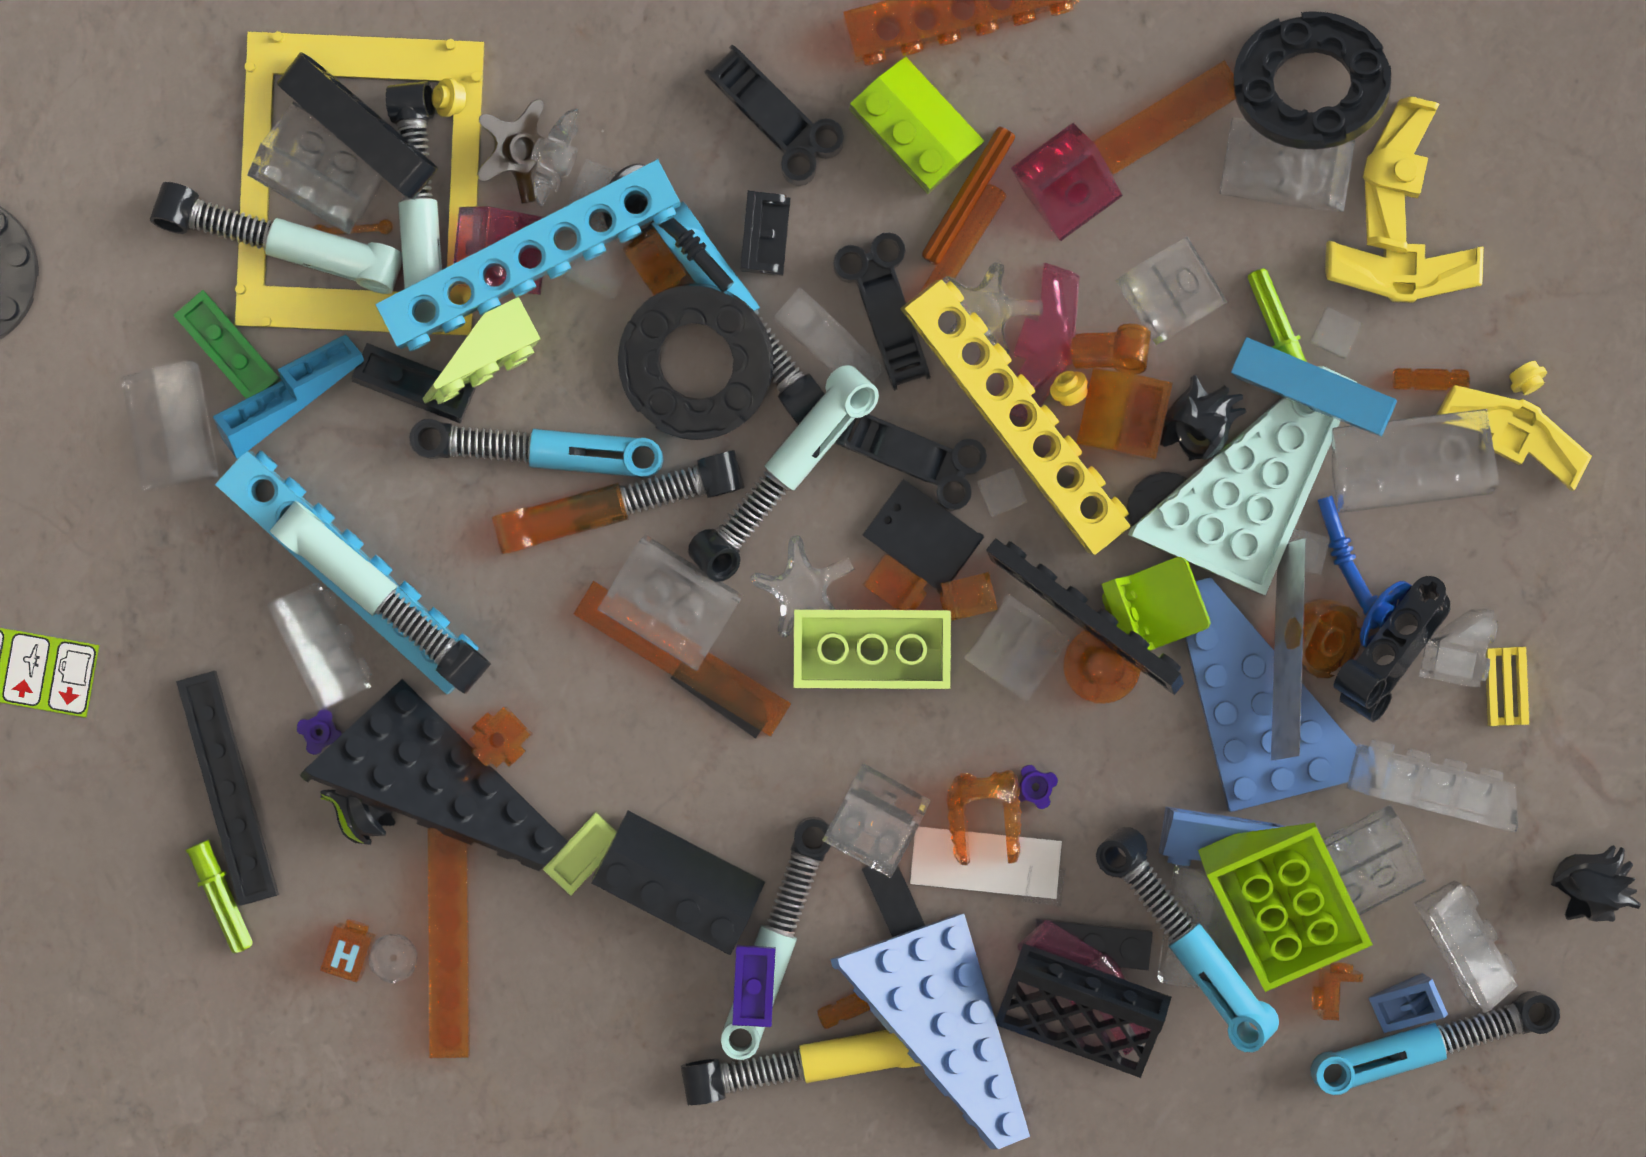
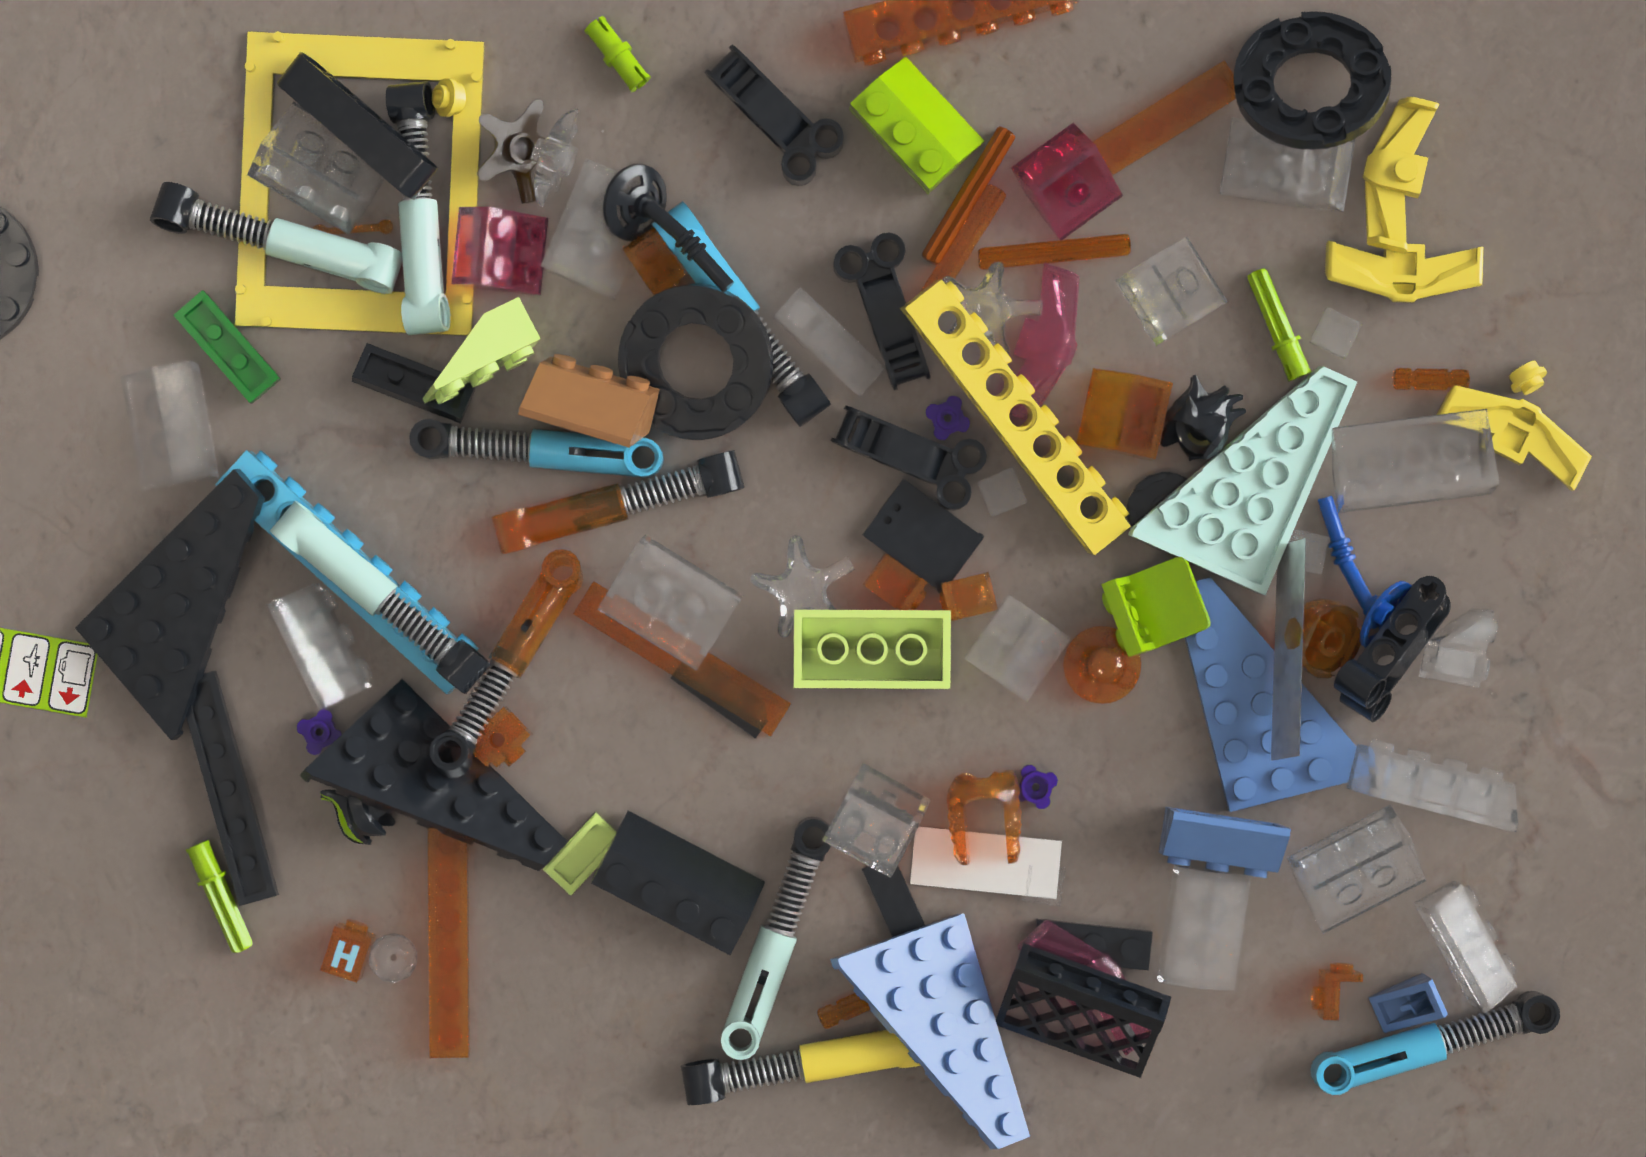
dark azure slope [213,334,364,459] -> none
medium azure brick [375,159,681,351] -> none
piece [688,365,879,582] -> none
dark purple plate [732,945,776,1027] -> none
black hinge [740,190,791,276] -> none
black plate [986,538,1184,695] -> none
light yellow plate [1050,371,1088,406] -> none
clear orange piece [1070,323,1151,375] -> none
piece [1096,827,1279,1052] -> none
lime slope [1198,822,1373,992] -> none
dark azure slope [1231,337,1397,437] -> none
light yellow tile [1484,647,1529,726] -> none
black hair [1551,845,1641,922] -> none
none -> black wing [75,469,265,740]
none -> piece [430,549,583,778]
none -> medium nougat slope [518,354,660,448]
none -> lime pin [584,16,651,92]
none -> dark purple plate [926,396,970,440]
none -> clear orange axle [978,234,1131,270]

